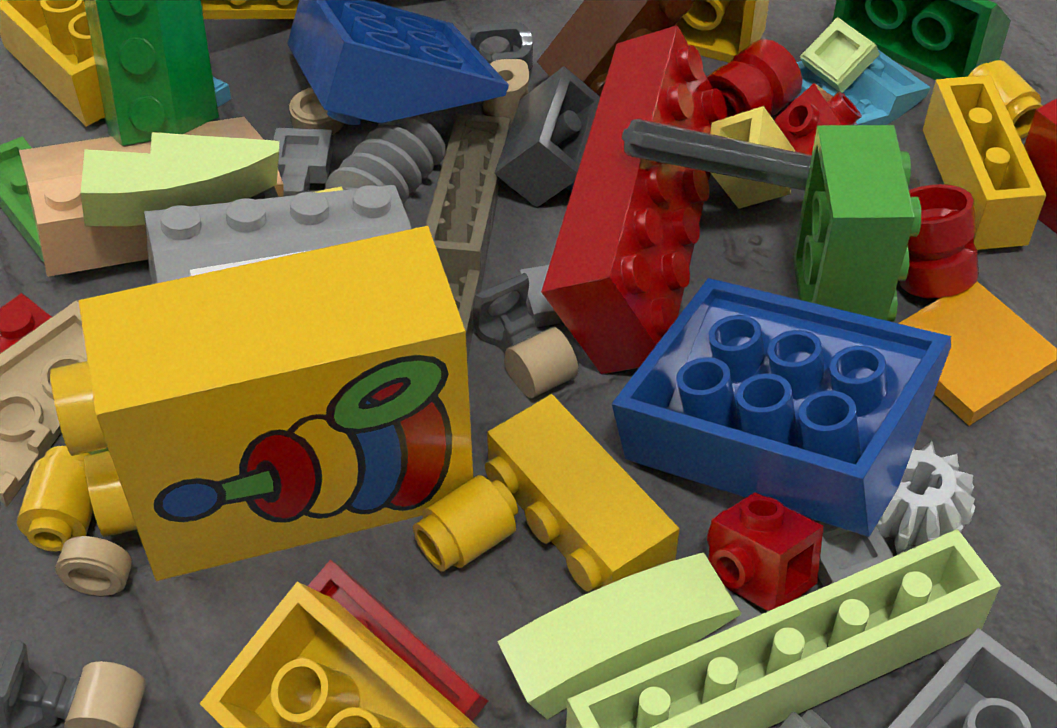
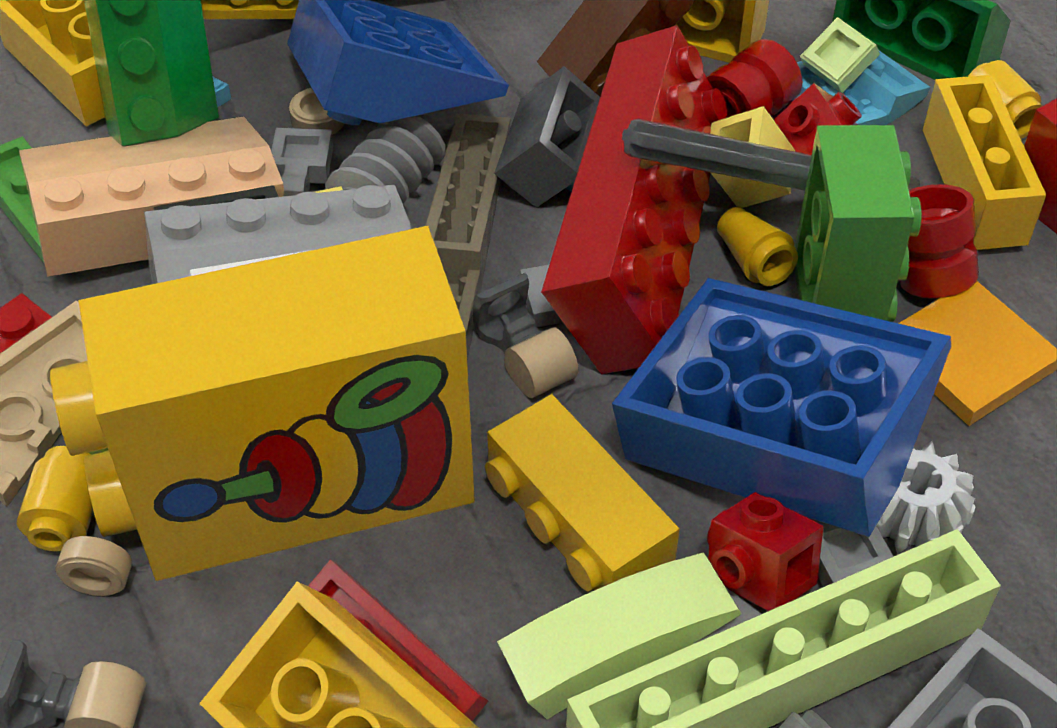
yellowish green slope [80,132,280,226] -> none
yellow brick [413,475,518,572] -> none
leg [470,22,533,124] -> none
none -> yellow cone [717,207,798,286]

